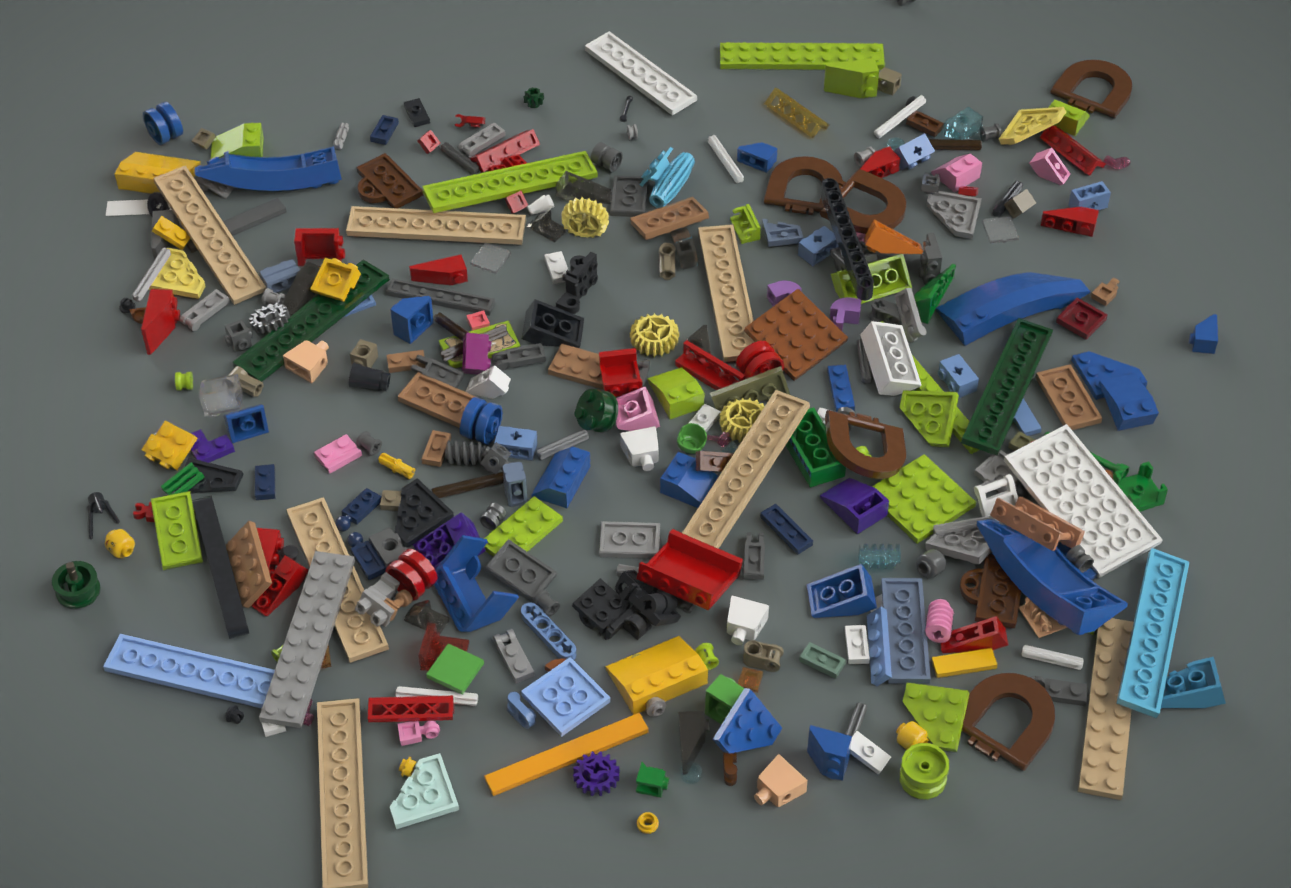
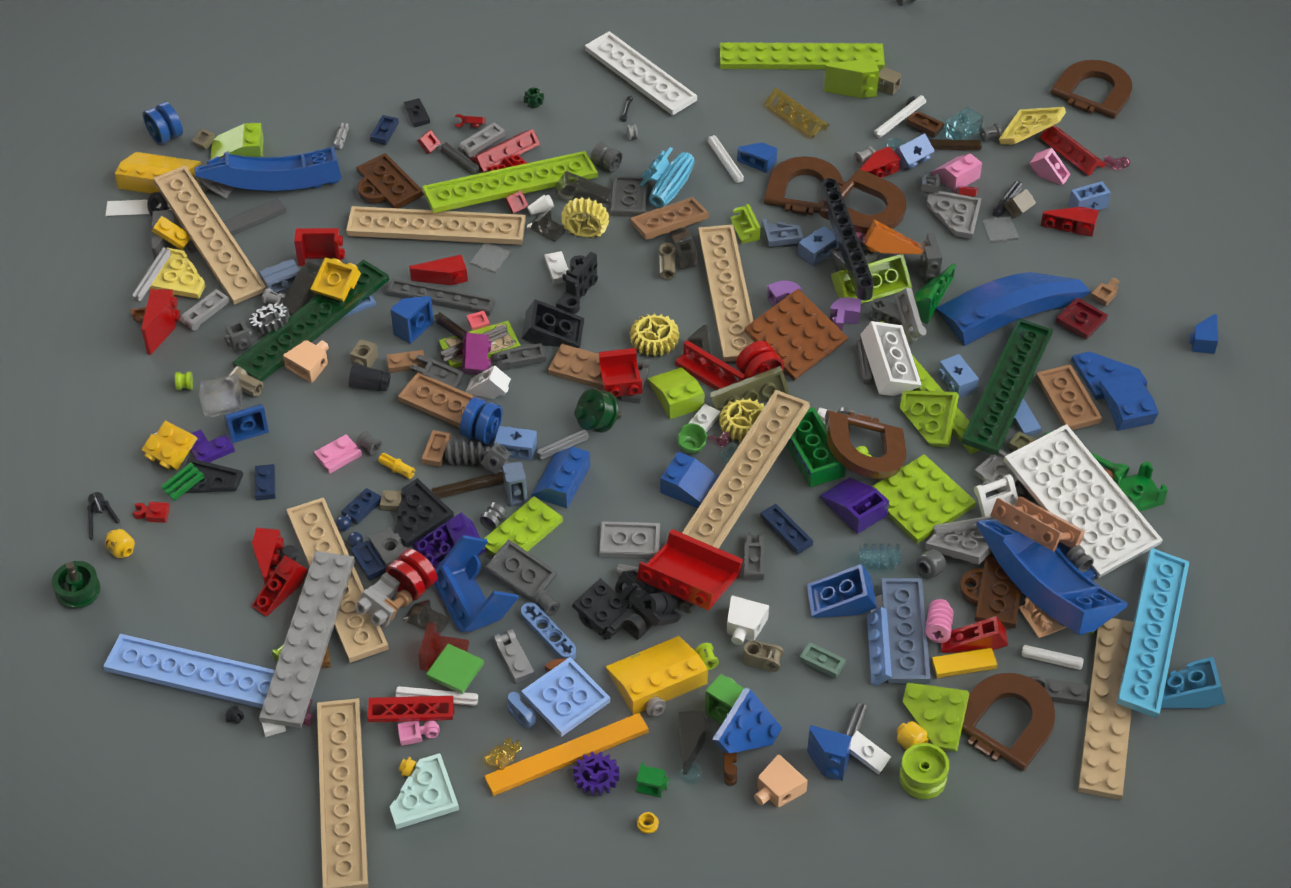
black piece [119,298,136,313] -> none
lime tile [151,491,203,570] -> none
black beam [192,495,249,639] -> none
medium nougat plate [226,521,272,608] -> none
bright pink slope [616,387,660,431] -> none
white torso [620,426,659,471] -> none
plate [696,451,734,473] -> none
clear orange plate [738,667,763,693] -> none
blue plate [827,365,855,412] -> none
white plate [845,625,870,664] -> none
lime slope [1048,99,1090,136] -> none
none -> clear yellow plate [484,737,522,770]

